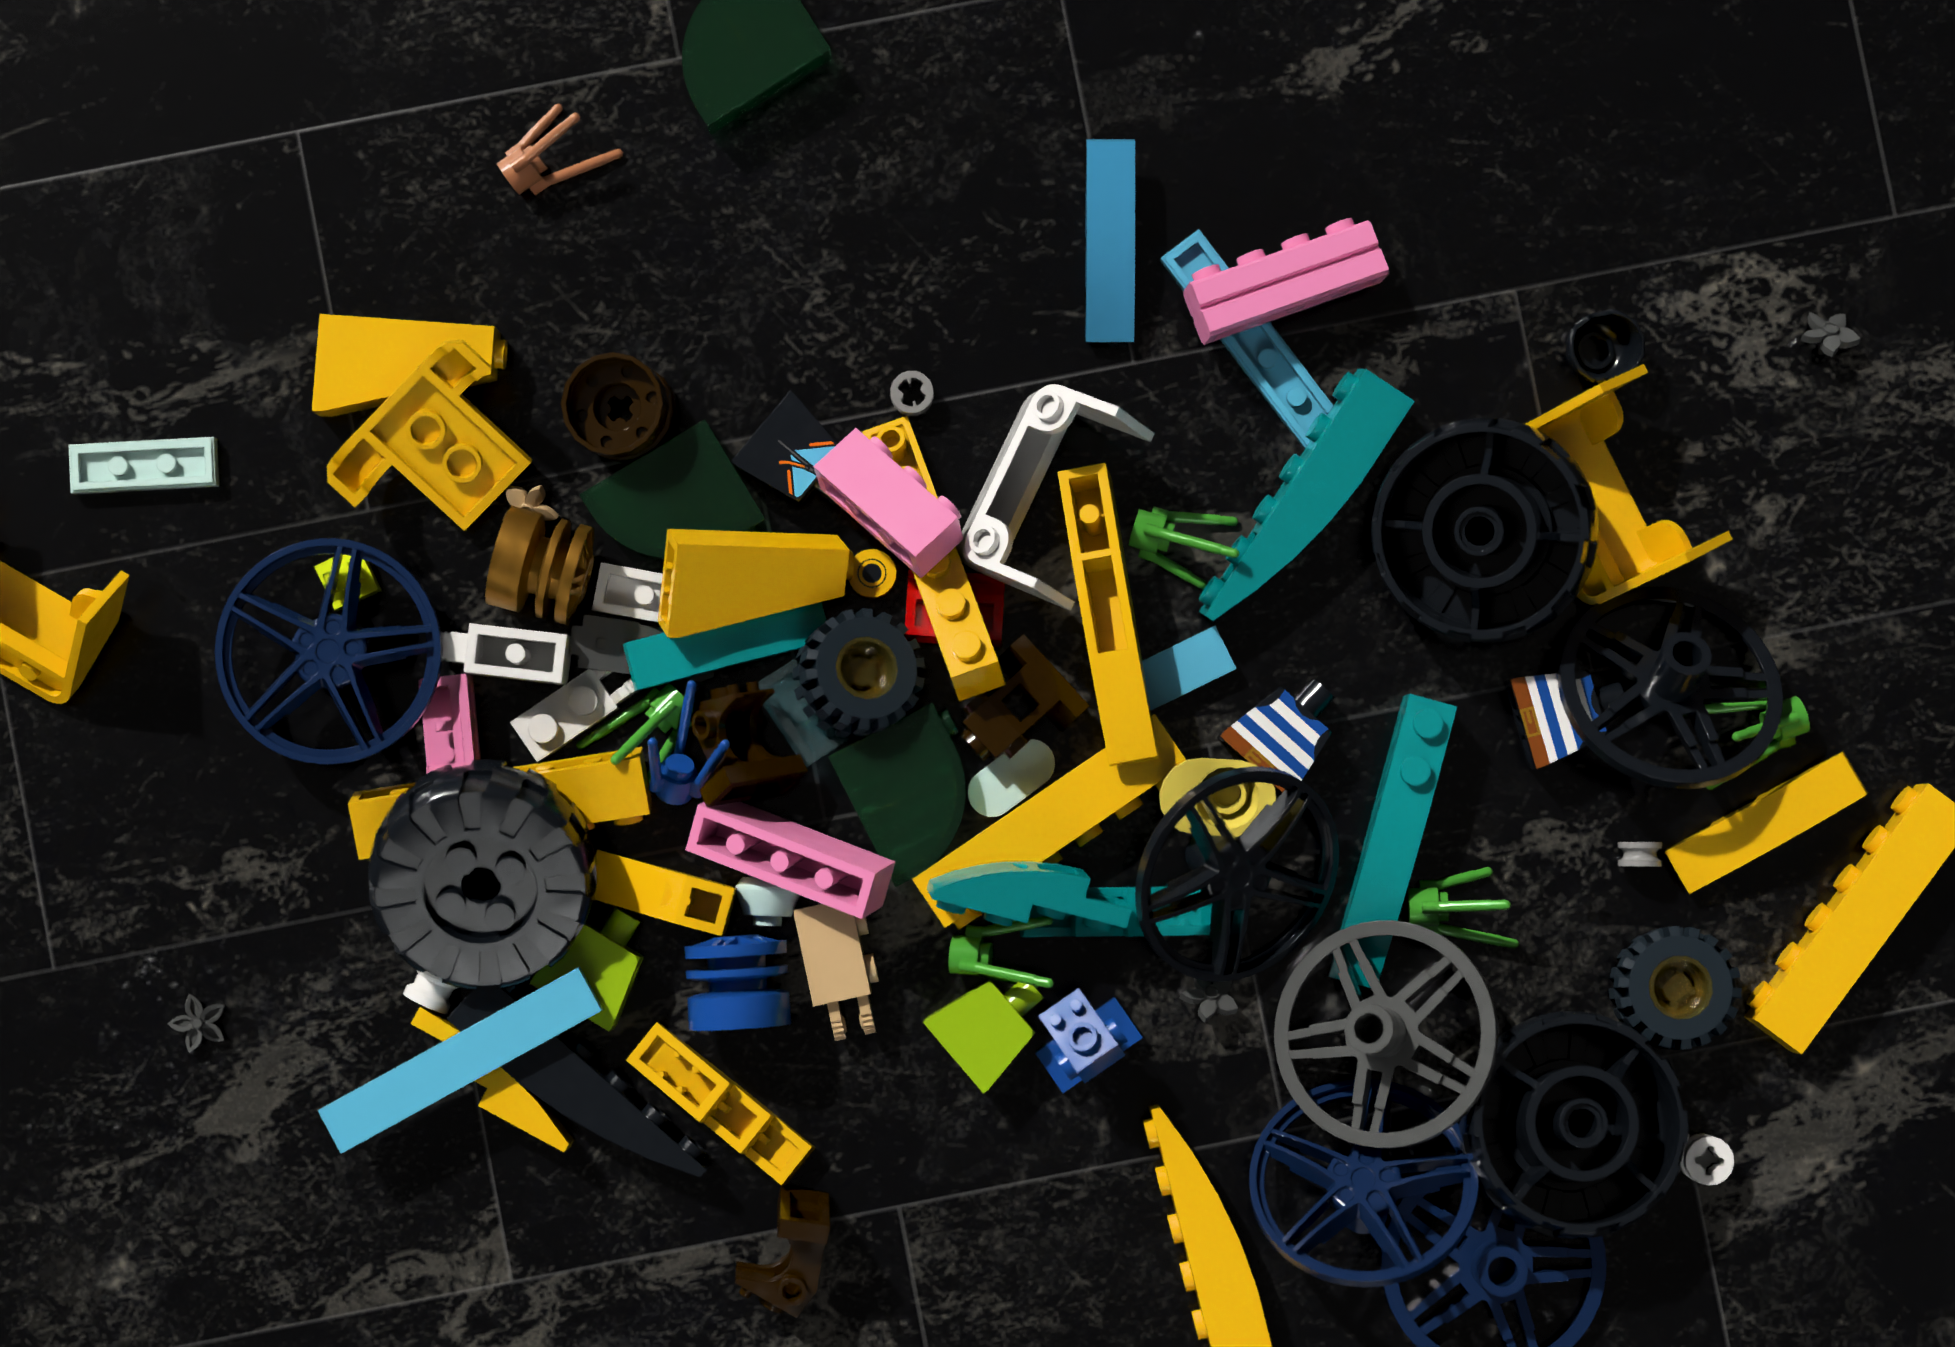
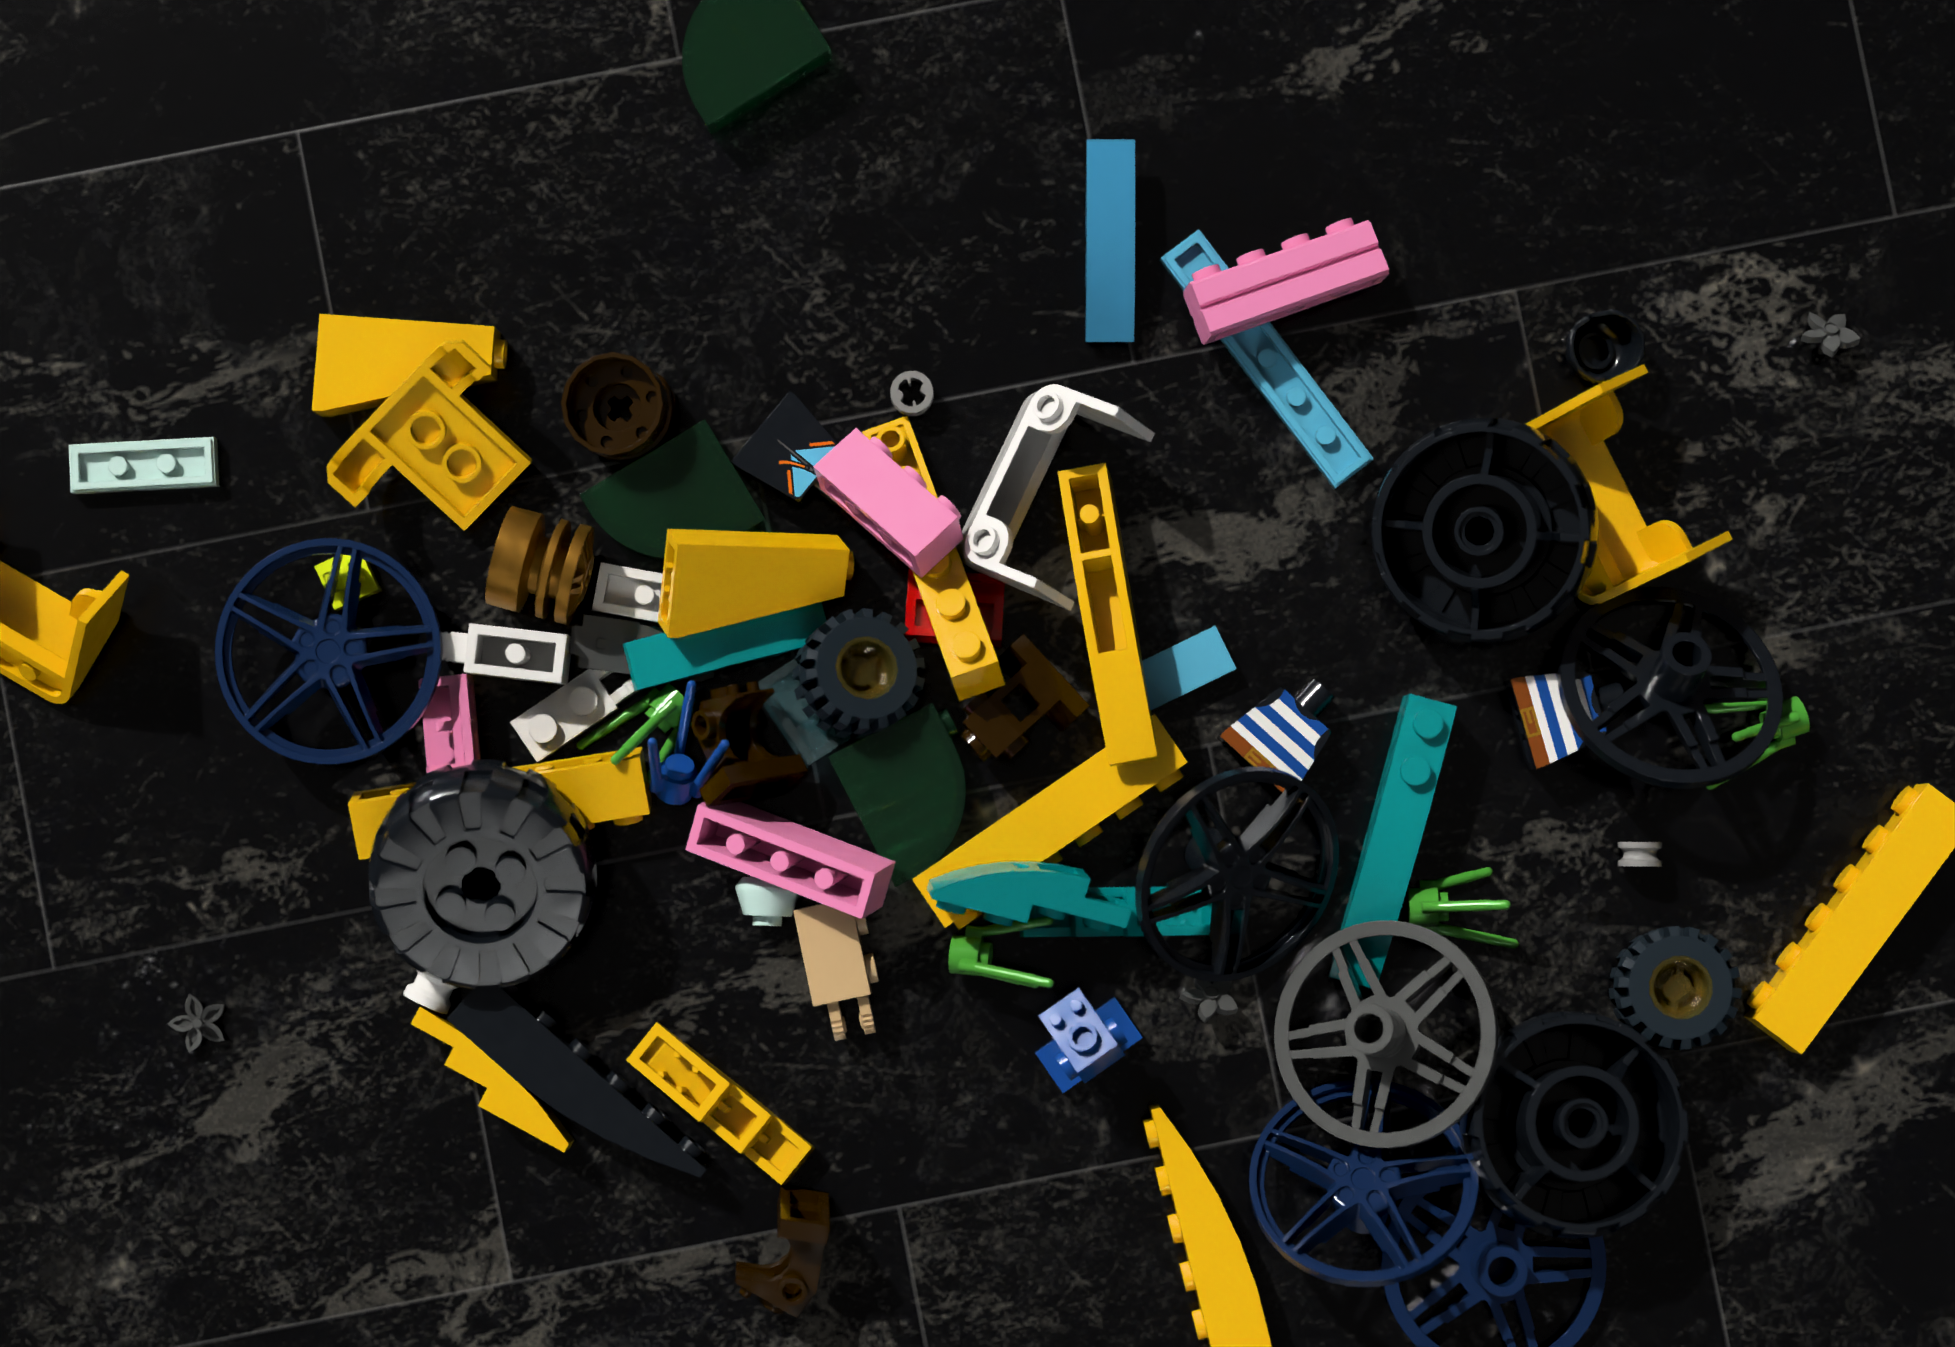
medium azure tile [317,967,603,1154] -> none
nougat plant [497,104,623,196] -> none
tan plant [502,485,559,521] -> none
lime torso [530,907,644,1032] -> none
yellow slope [594,850,737,936] -> none
blue wheel [684,934,792,1031] -> none
yellow tile [849,549,896,599] -> none
lime torso [923,979,1044,1094] -> none
light aqua tile [968,739,1055,817] -> none
bright green plant [1128,507,1239,589] -> none
light yellow piece [1159,758,1276,837] -> none
teal slope [1199,368,1415,621] -> none
yellow slope [1665,751,1868,894] -> none
white wheel [1679,1133,1734,1186] -> none

